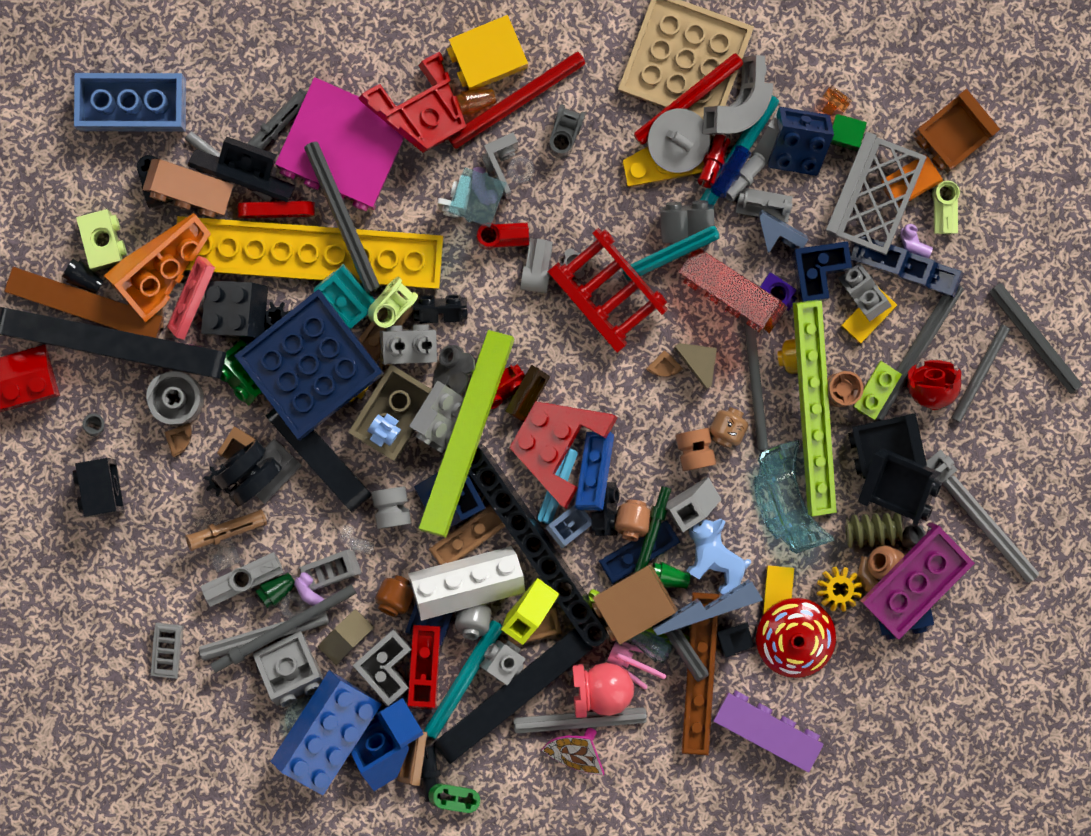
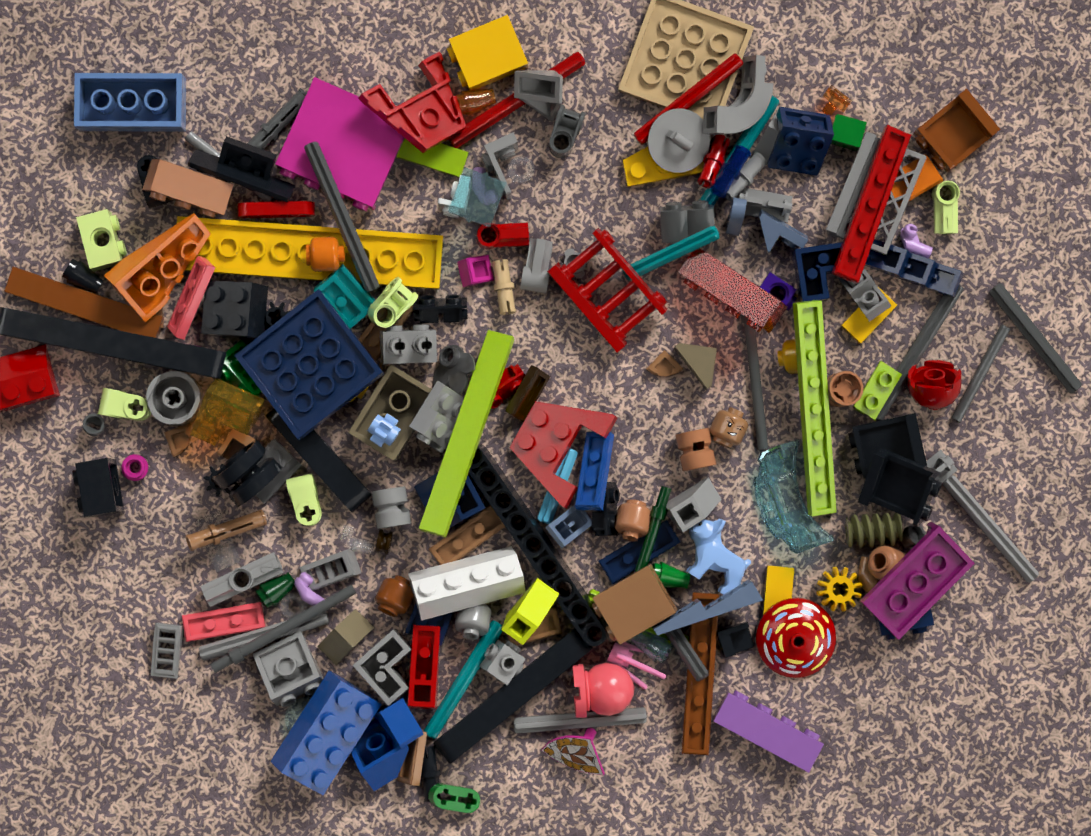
none -> yellowish green piece [98,388,151,421]
none -> dark pink plate [121,454,149,481]
none -> coral tile [182,602,266,642]
none -> clear yellow brick [190,379,265,446]
none -> yellowish green piece [286,473,322,526]
none -> orange head [306,237,345,272]
none -> dark brown bush [375,529,393,555]
none -> lime tile [396,139,469,178]
none -> dark pink slope [457,255,494,287]
none -> tan pin [492,259,516,315]
none -> light grey slope [514,70,563,122]
none -> sand blue beam [726,197,747,236]
none -> red tile [831,125,911,284]

